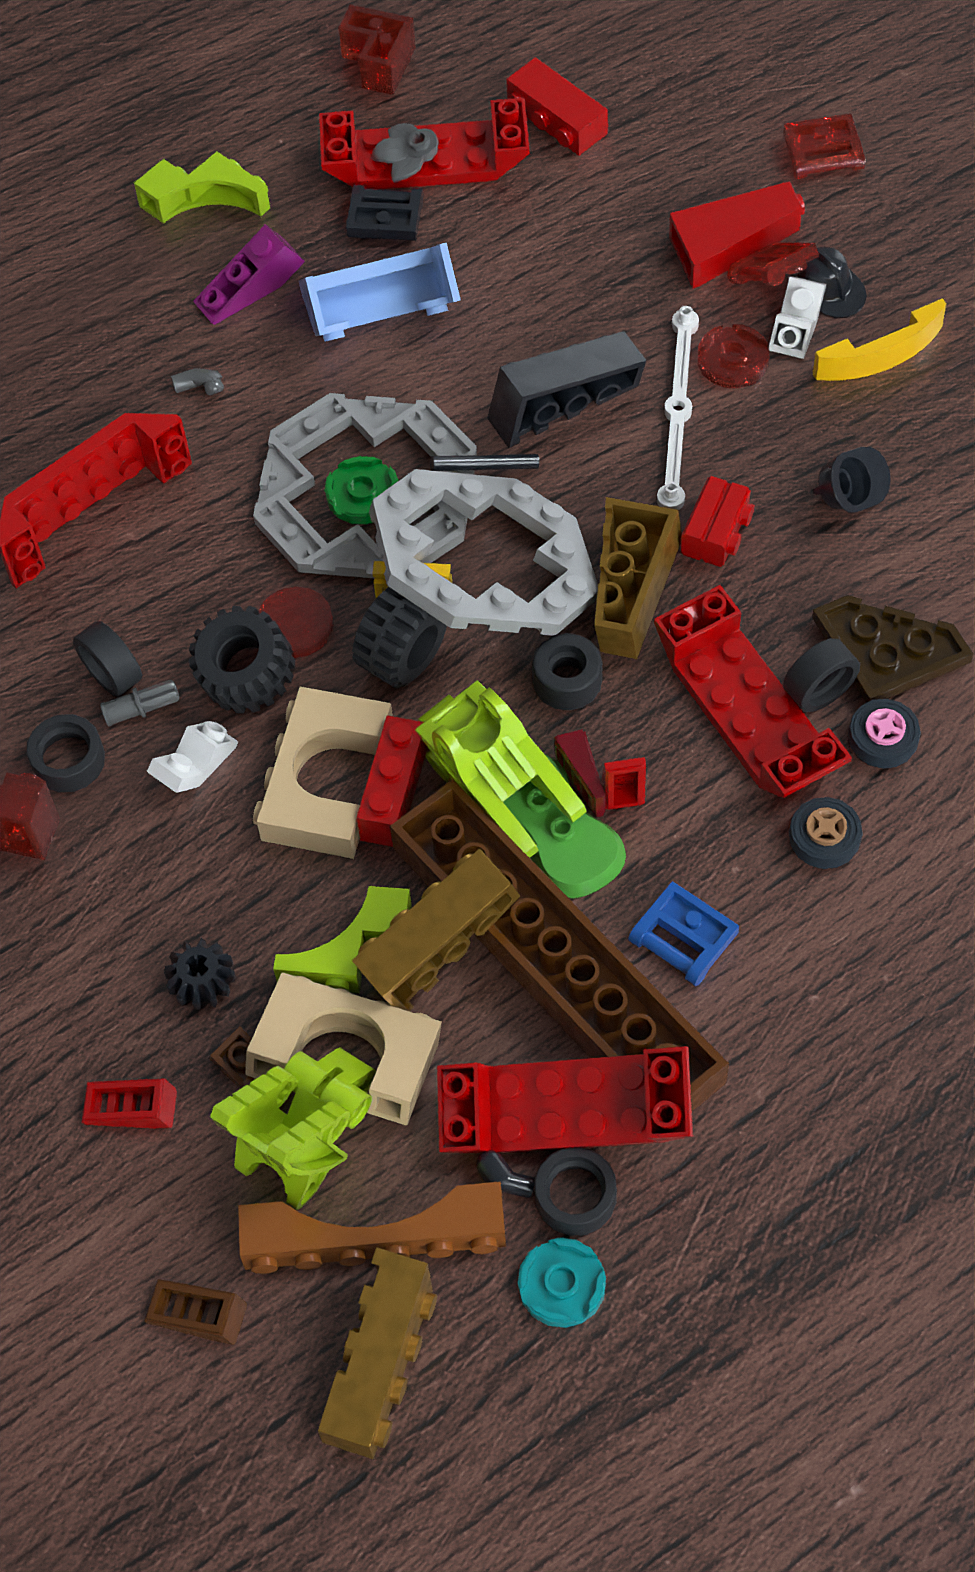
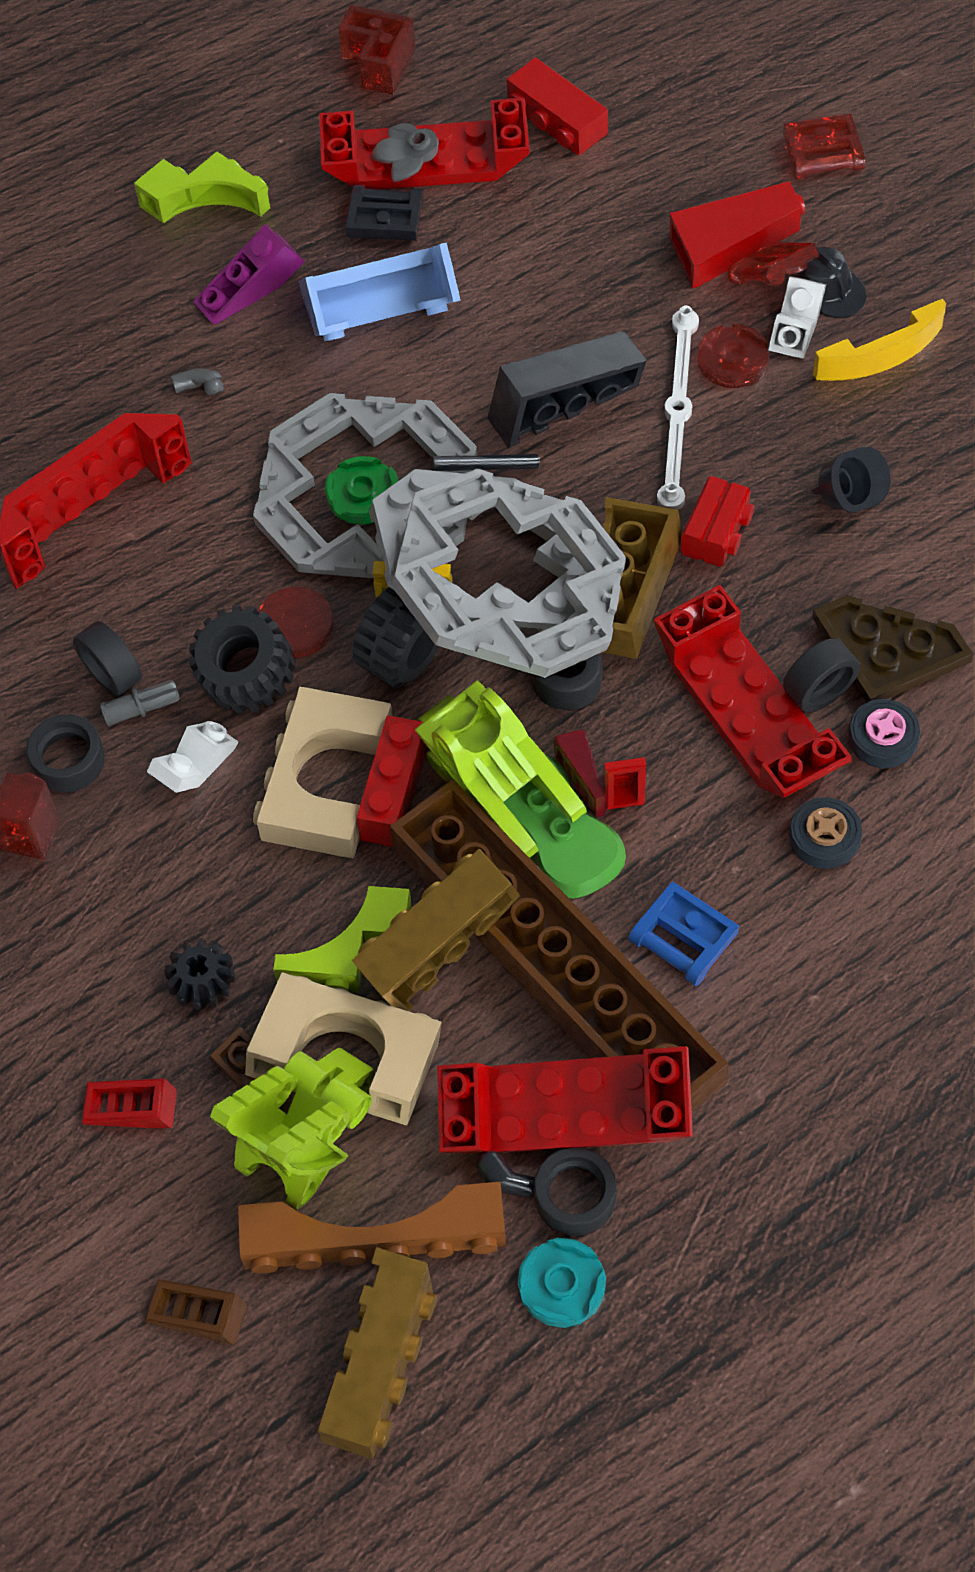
none -> light grey plate [391,469,626,678]

